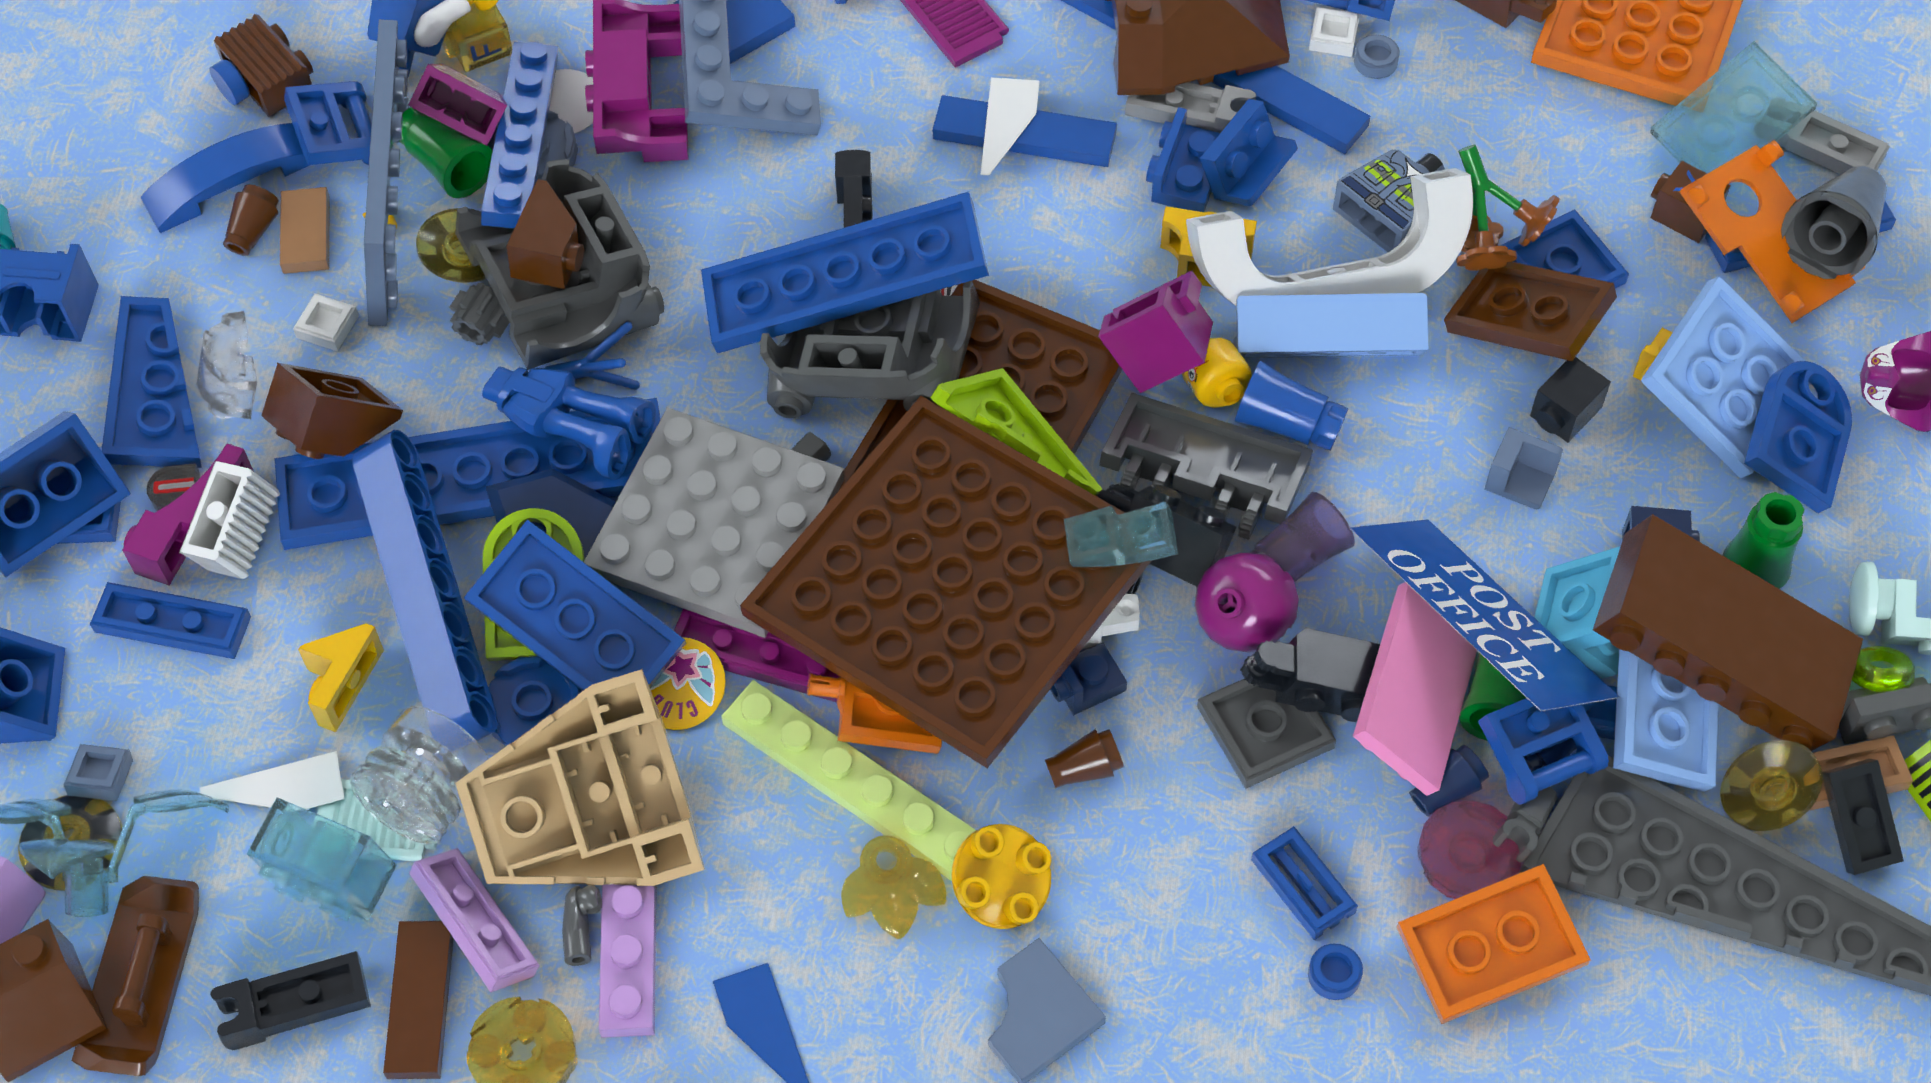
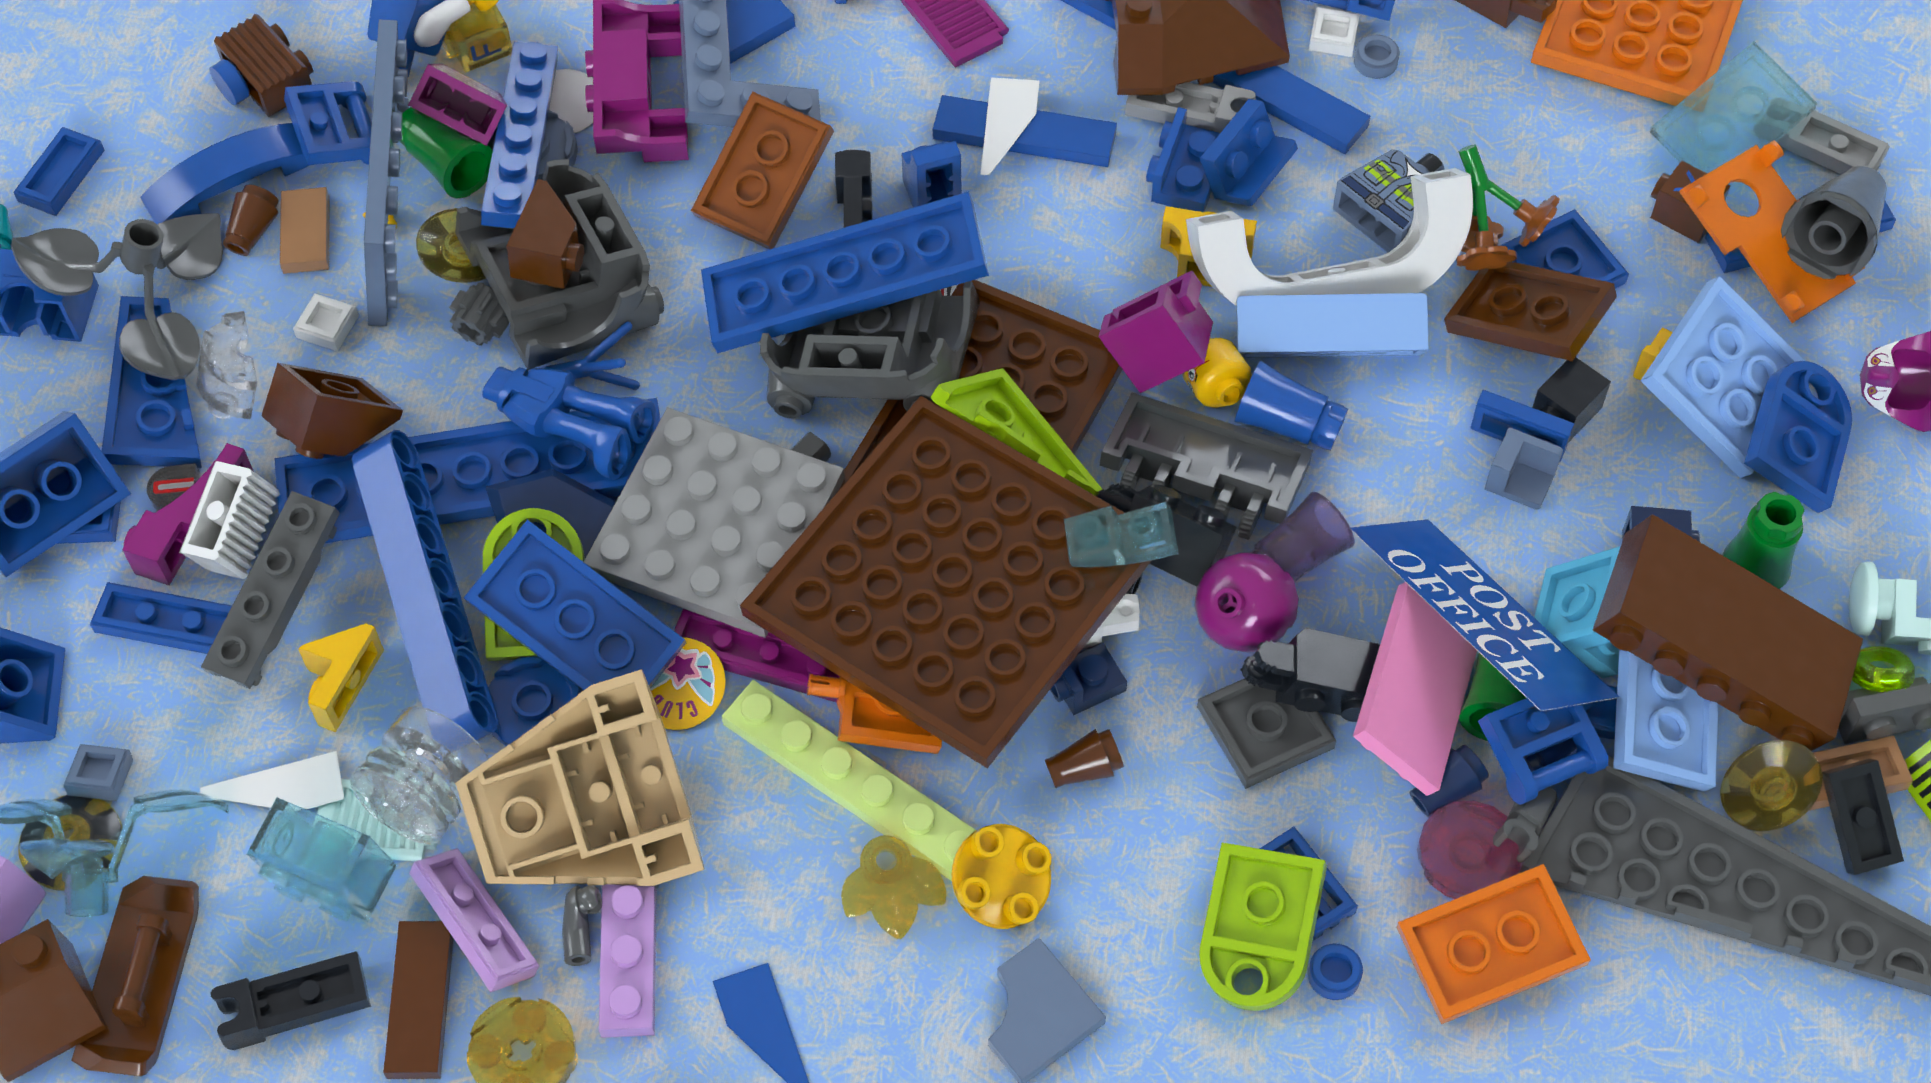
none -> dark grey plant [11,213,223,380]
none -> blue tile [13,127,105,216]
none -> dark grey piece [201,491,340,689]
none -> dark orange tile [691,91,834,249]
none -> blue arch [901,141,962,208]
none -> lime plate [1199,842,1327,1011]
none -> blue tile [1470,390,1575,462]

